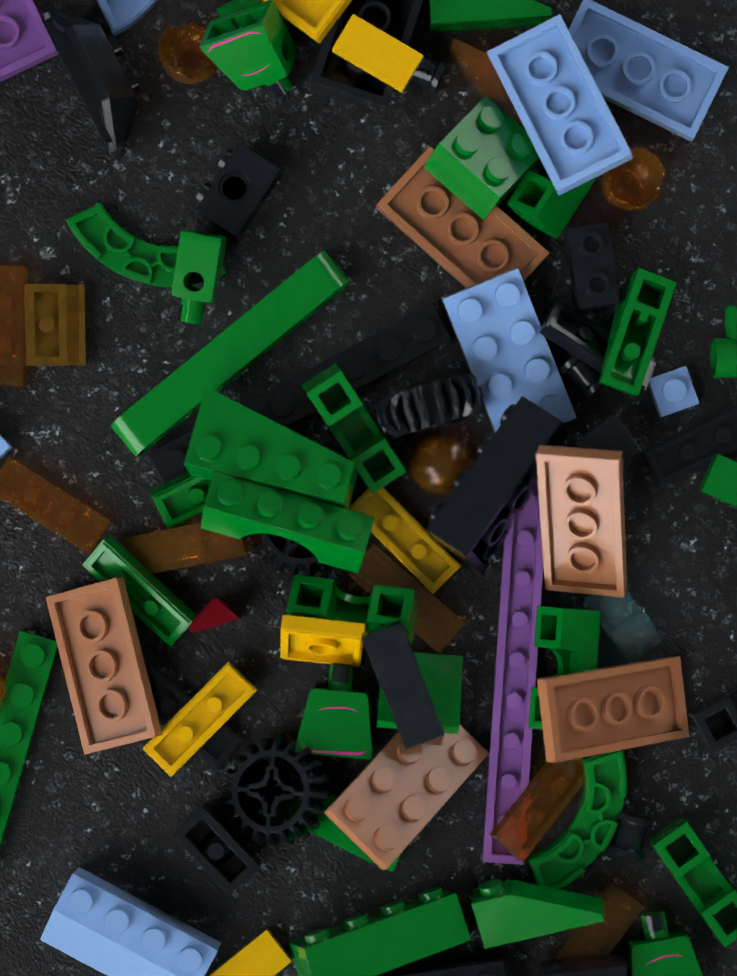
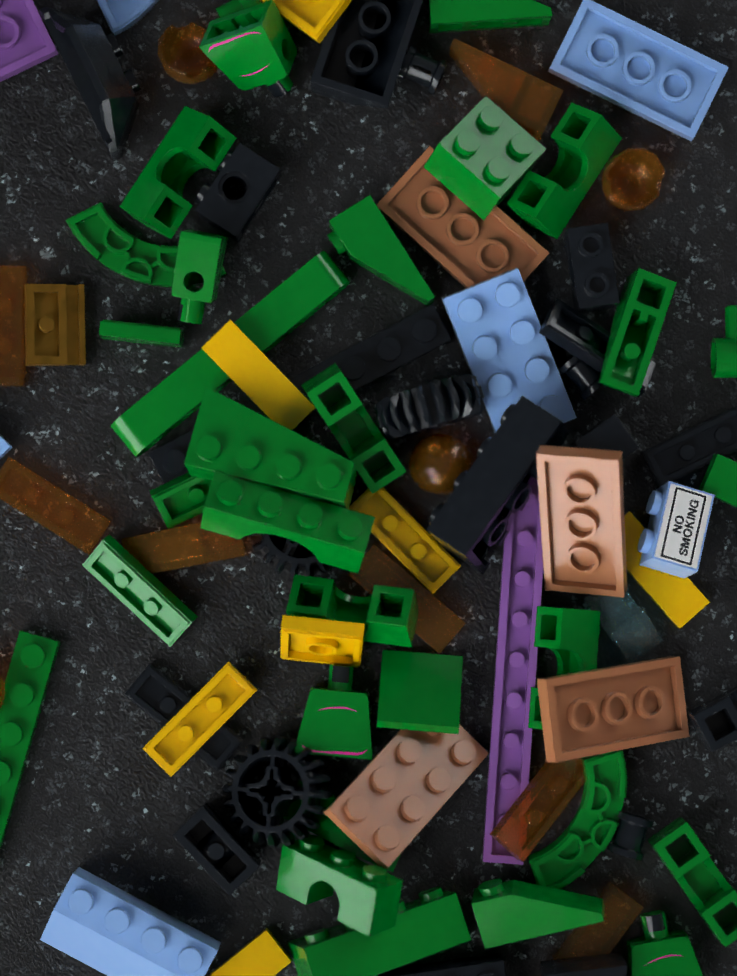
nougat plate [46,577,163,755] -> none
dark red slope [188,597,243,633] -> none
yellow tile [332,14,424,93] -> none
black tile [361,619,444,749] -> none
light blue plate [487,14,633,196] -> none
light blue plate [648,366,699,418] -> none
none -> green tile [99,319,184,348]
none -> green arch [119,106,236,239]
none -> yellow tile [201,319,316,430]
none -> green arch [276,835,403,936]
none -> green slope [327,195,435,306]
none -> yellow tile [625,511,710,629]
none -> brick [637,481,715,579]

